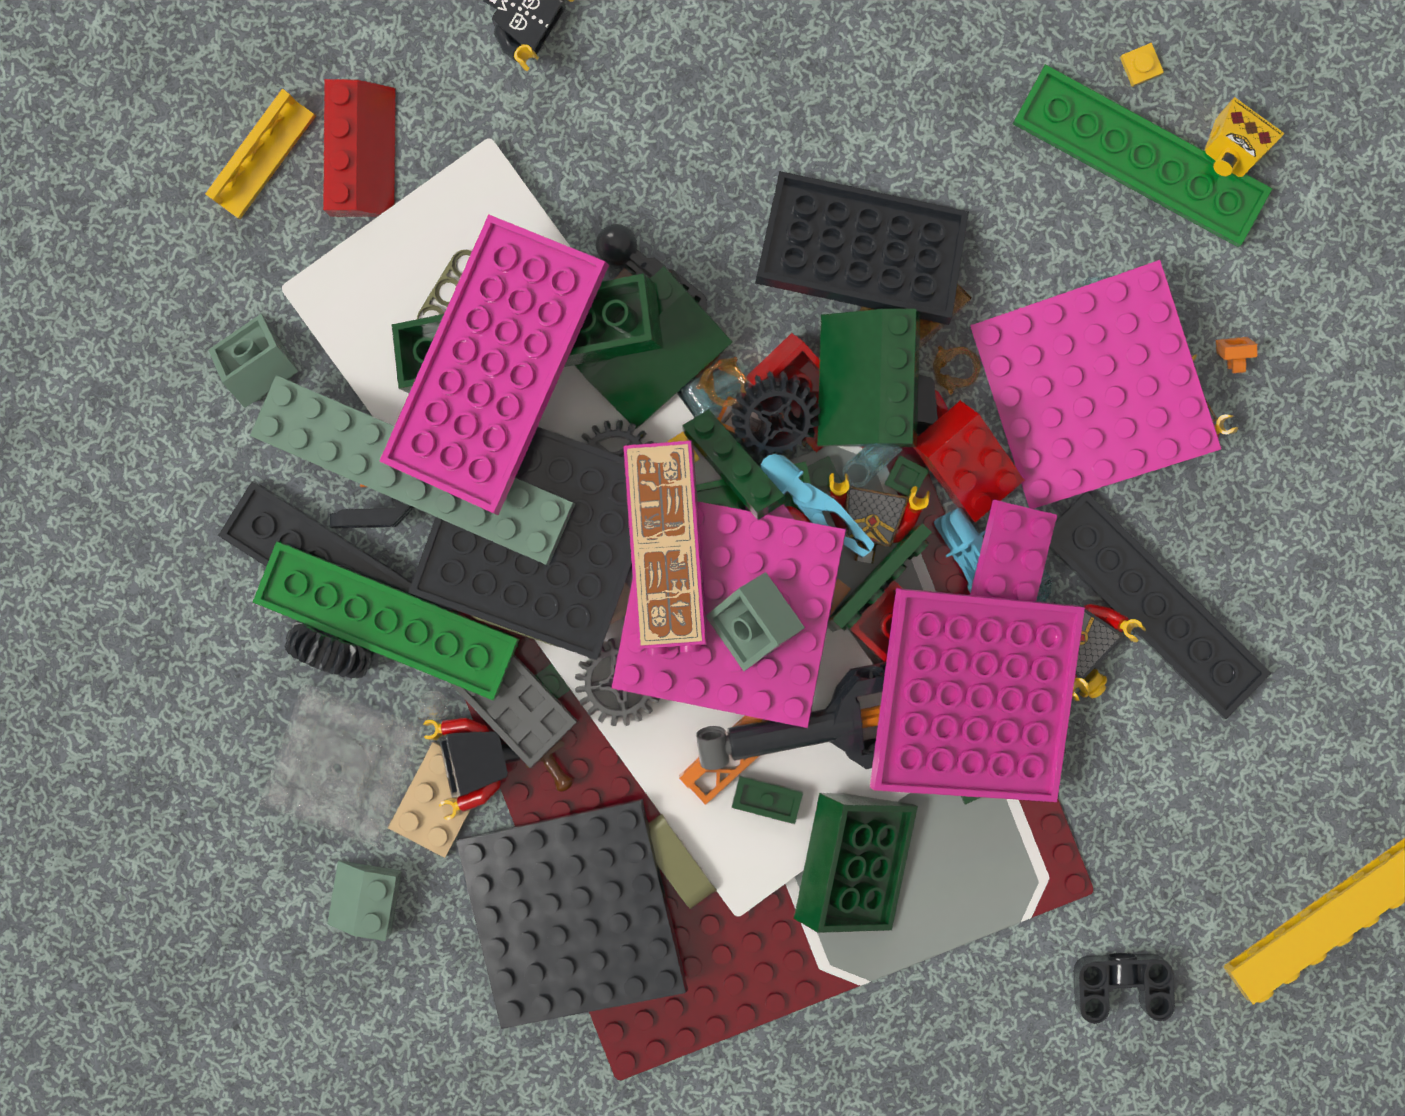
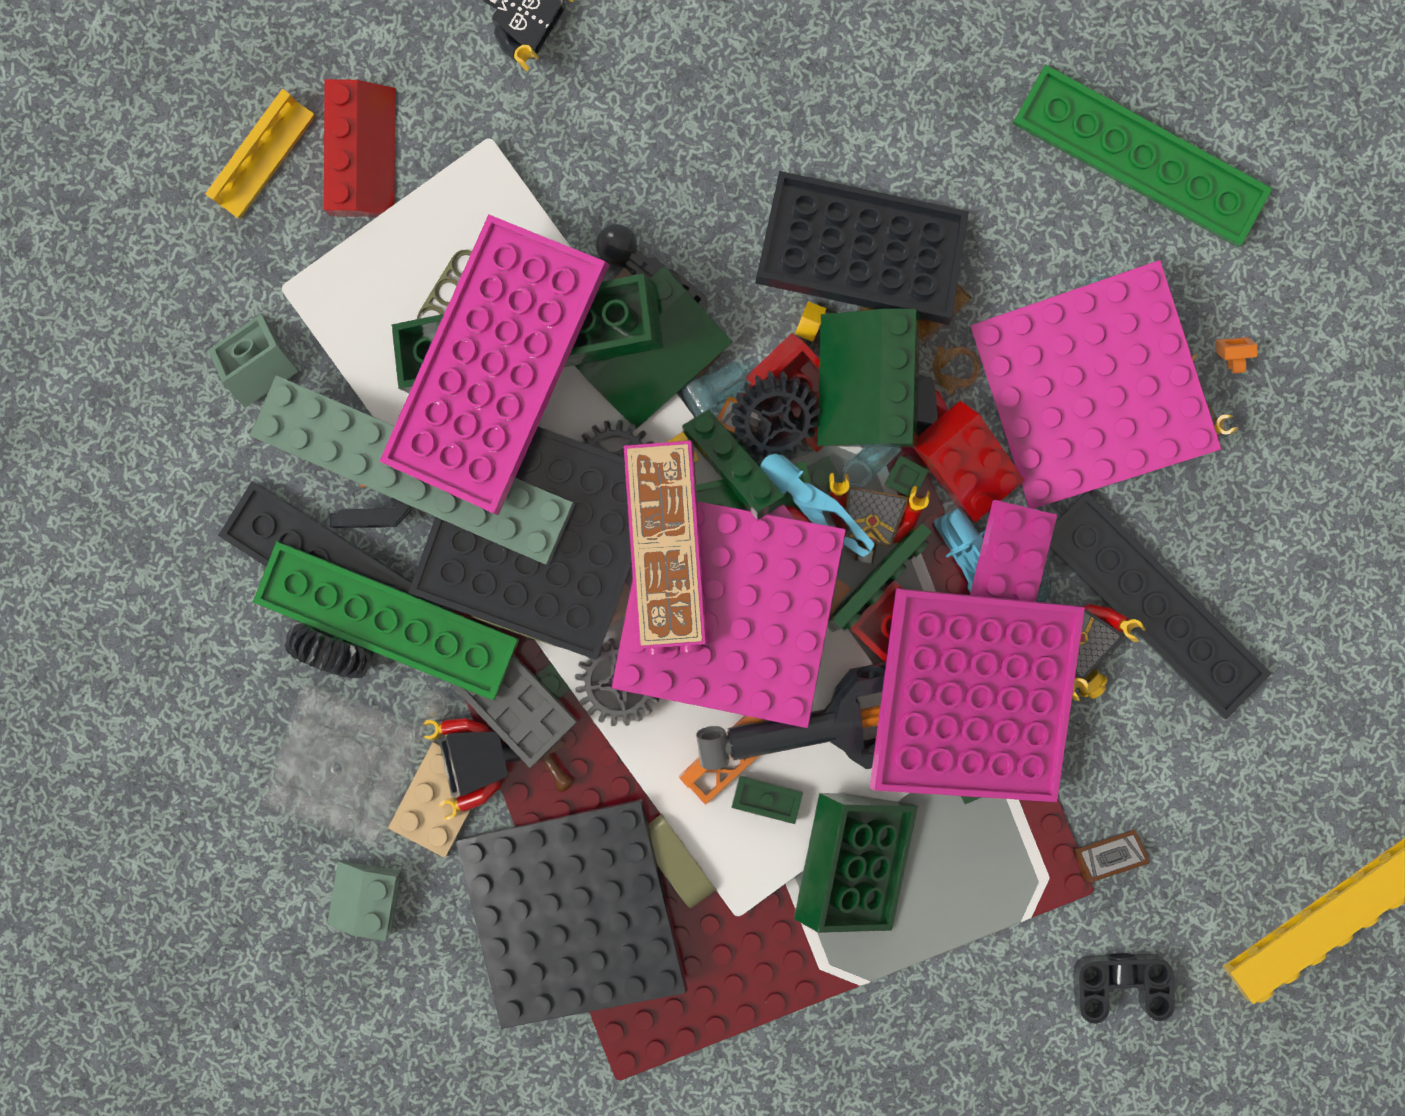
clear orange piece [696,357,748,407] -> none
sand green slope [706,572,805,671] -> none
yellow plate [1120,43,1164,87] -> none
yellow torso [1205,97,1284,177] -> none
none -> yellow piece [794,301,827,342]
none -> slope [1074,829,1150,883]

